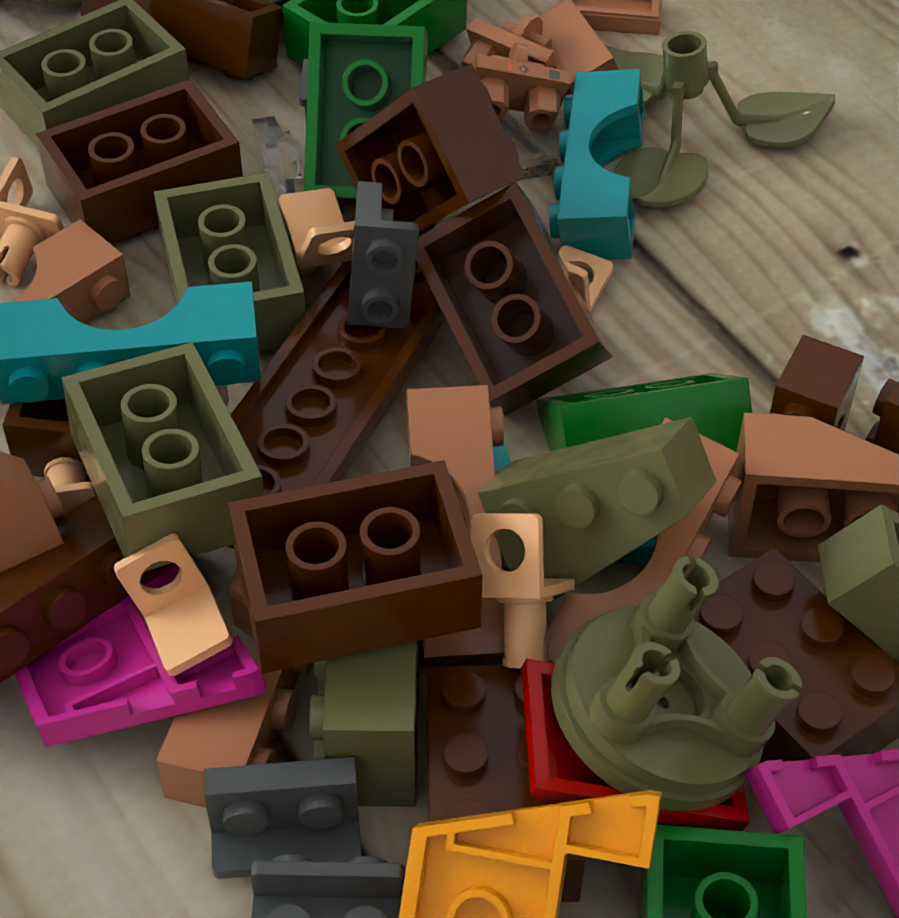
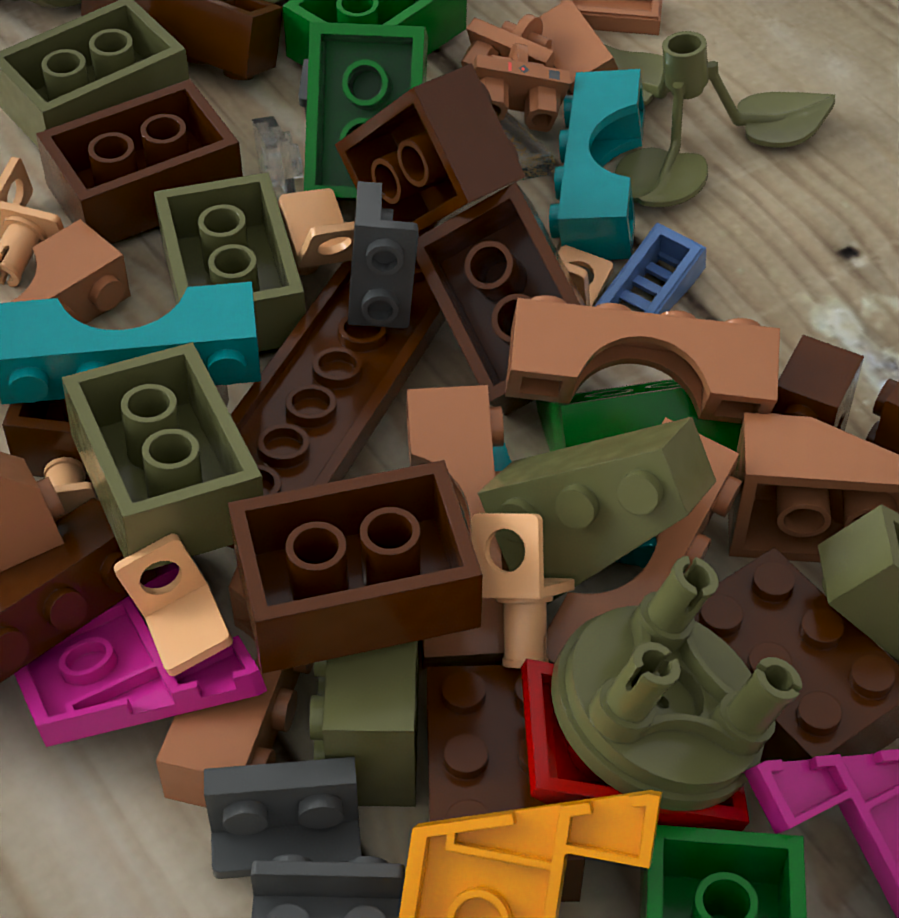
none -> nougat arch [505,295,780,424]
none -> medium blue slope [594,222,706,314]

